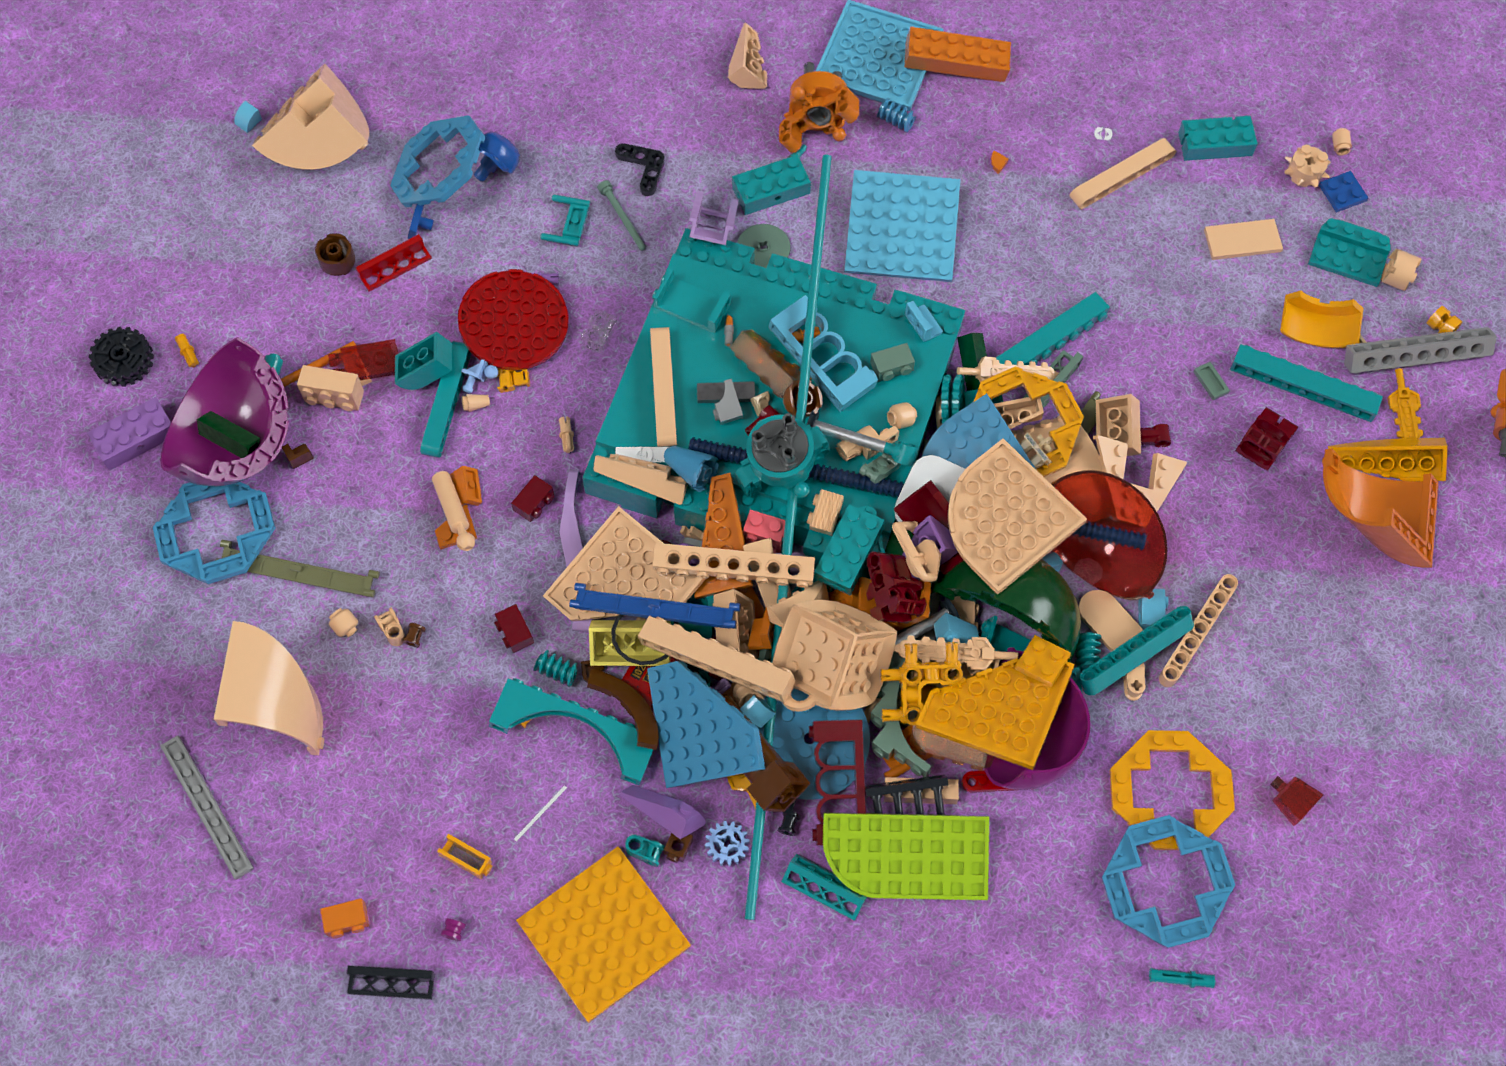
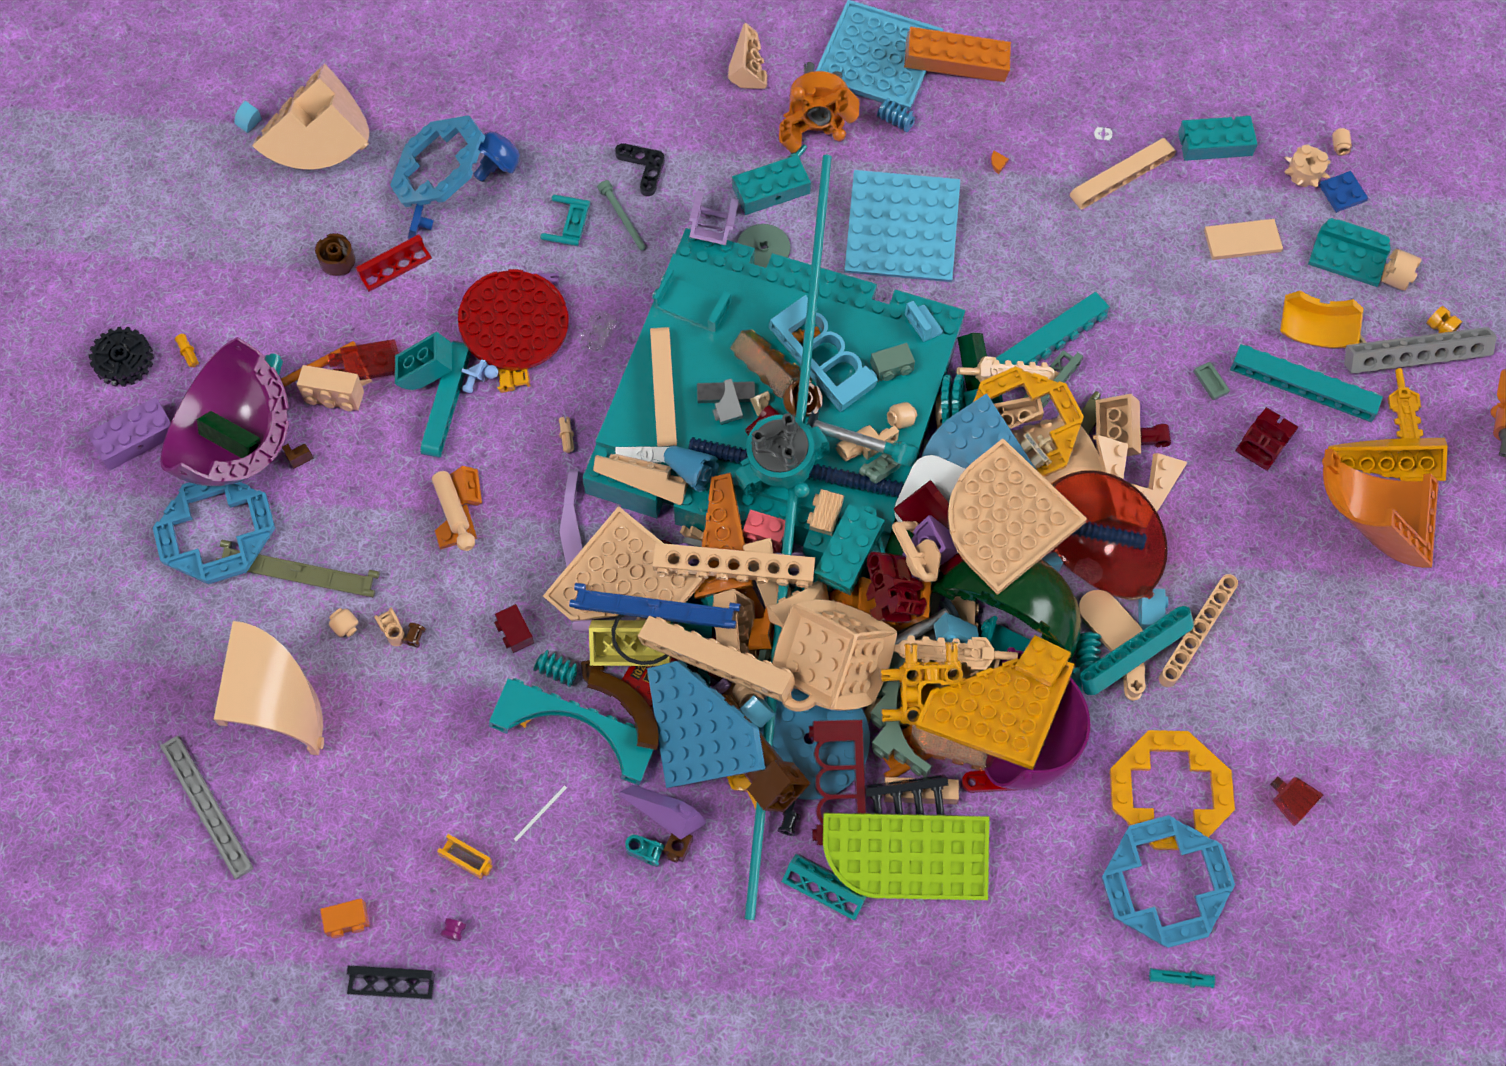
light nougat cone [462,394,490,412] -> none
dark red brick [511,475,554,522] -> none
light orange plate [516,846,691,1023] -> none
light blue gear [705,821,750,867] -> none
light grey piece [724,315,734,347] -> none

